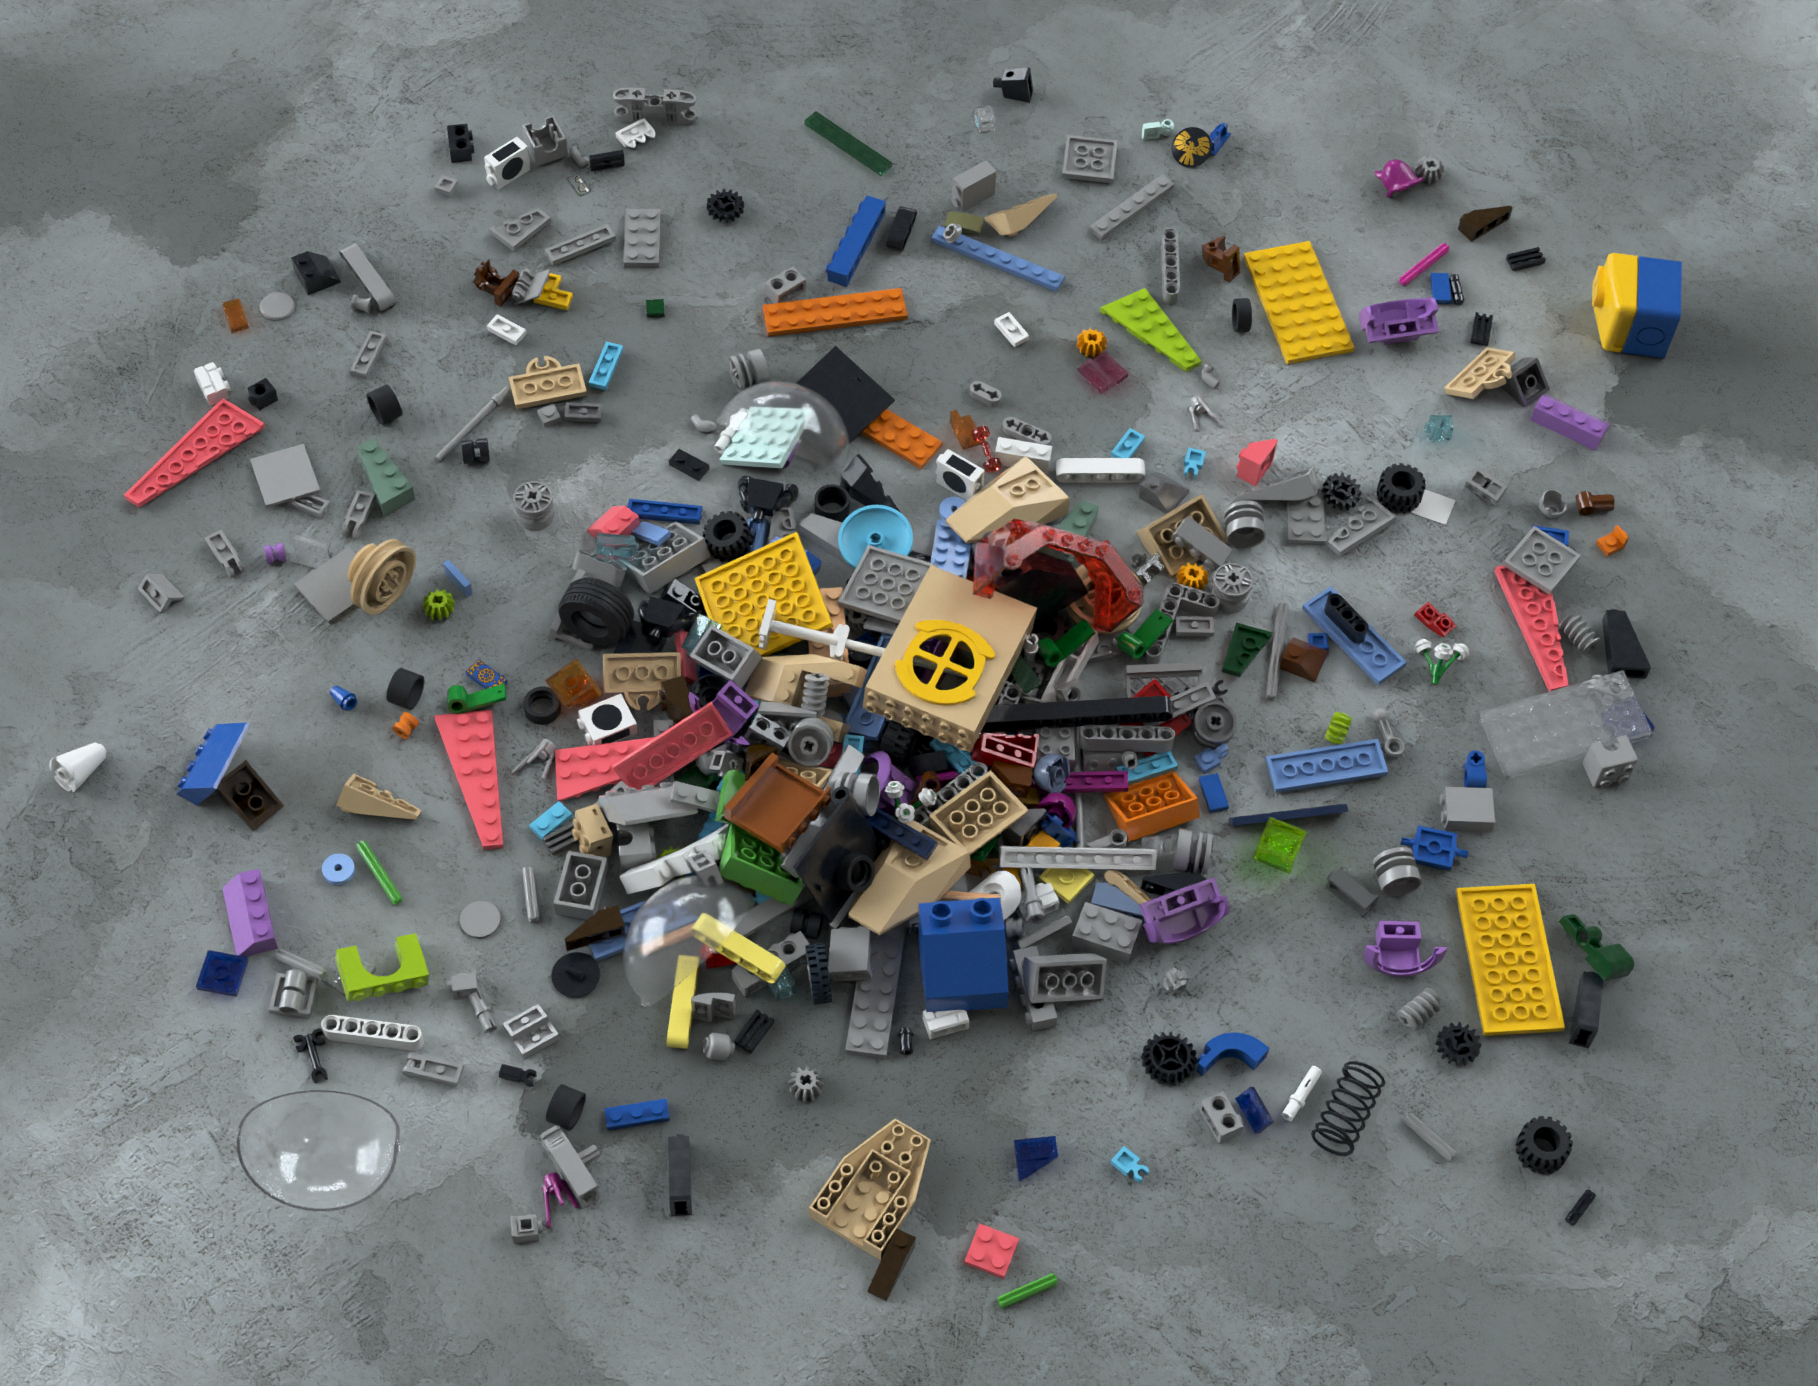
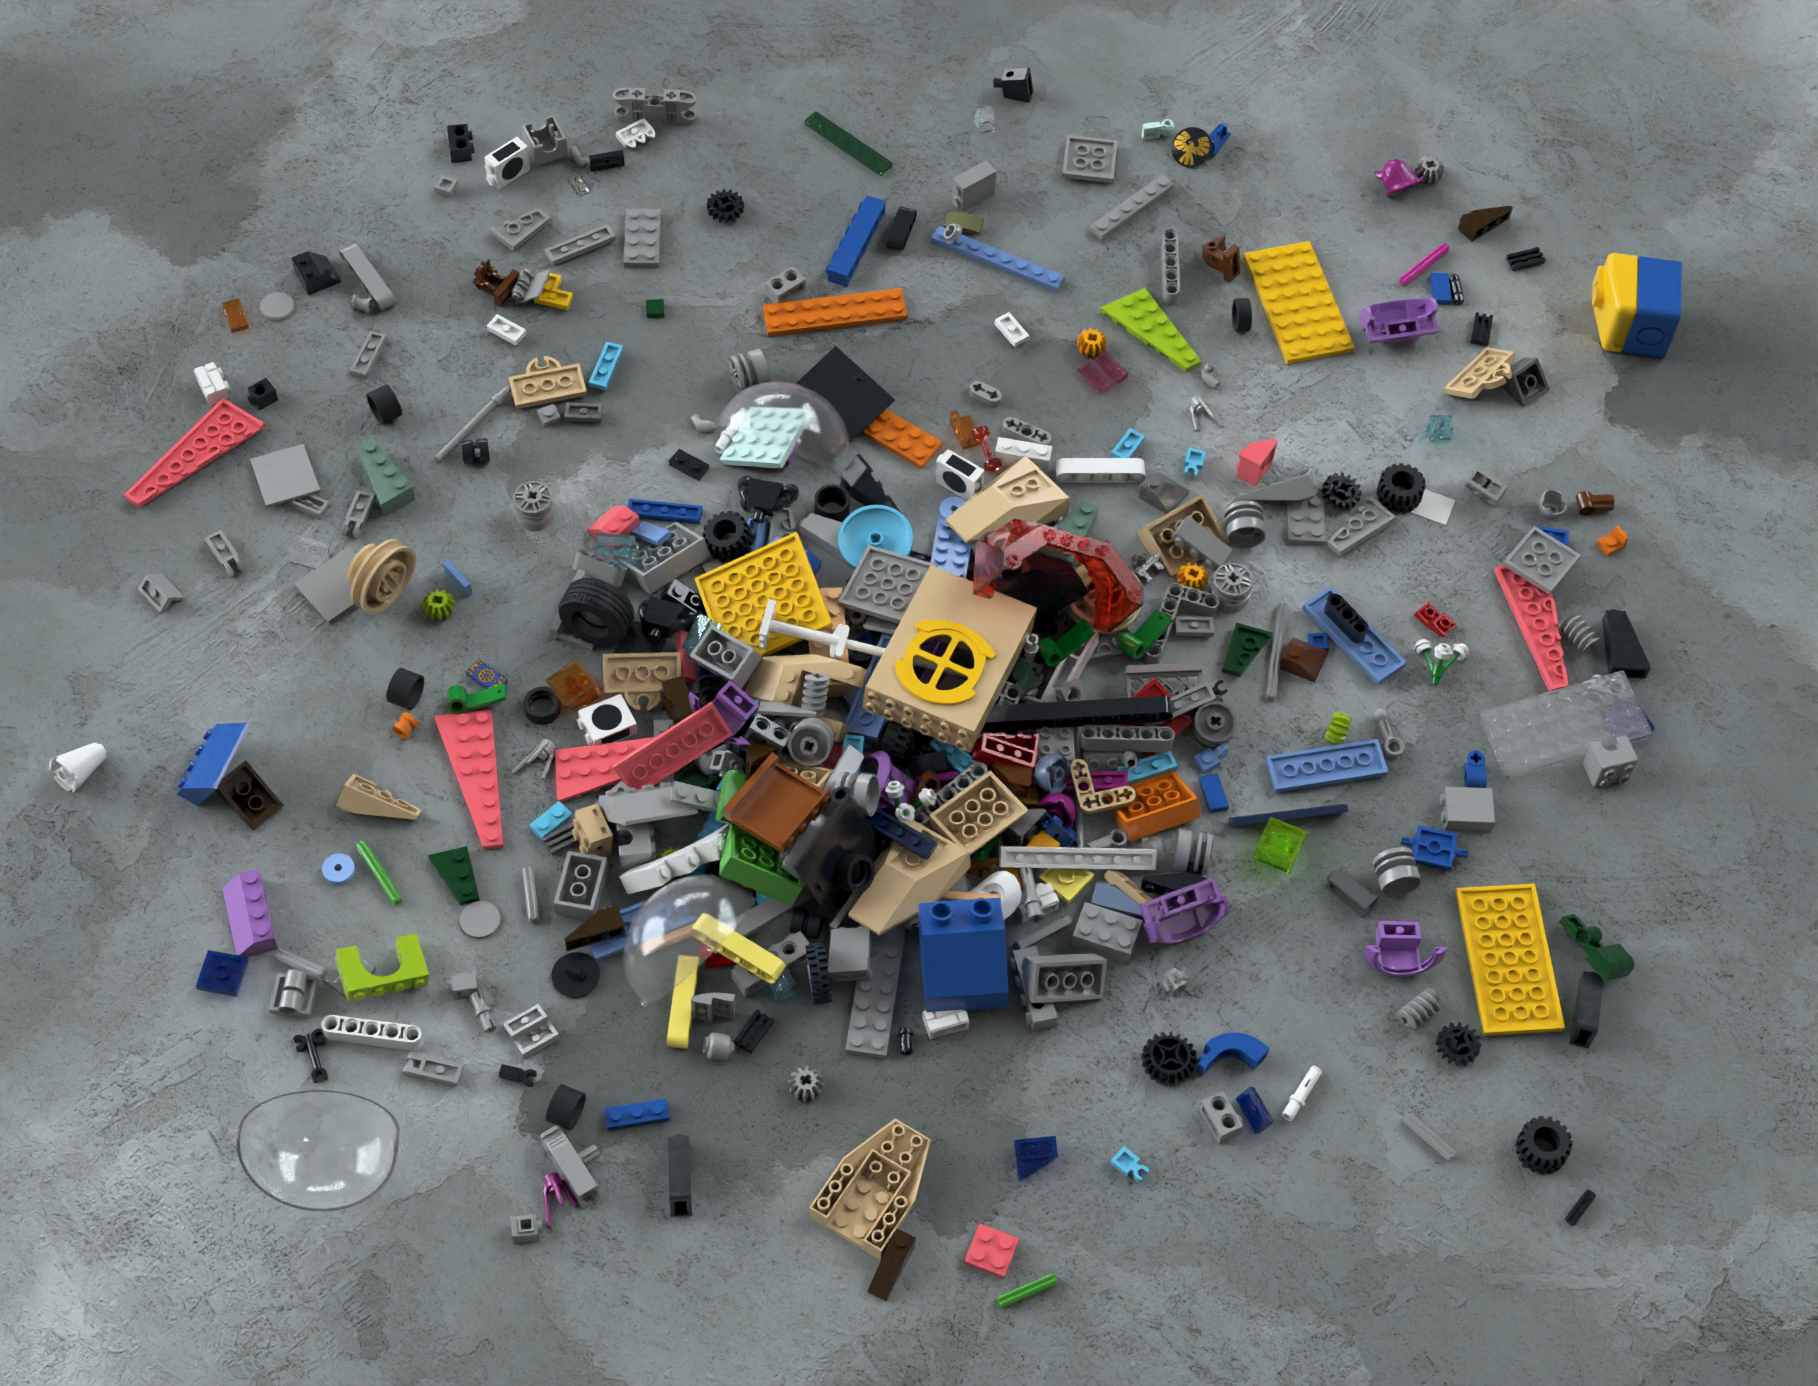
medium lavender wheel [264,542,287,564] -> none
blue cone [330,685,357,711] -> none
light grey hinge [687,850,723,887] -> none
tan wedge [984,194,1057,237] -> none
light grey wheel [1006,917,1025,938] -> none
black piece [1311,1061,1386,1156] -> none
medium lavender slope [1531,394,1611,451] -> none
none -> dark green wing [428,846,480,905]
none -> tan beam [1070,759,1136,814]

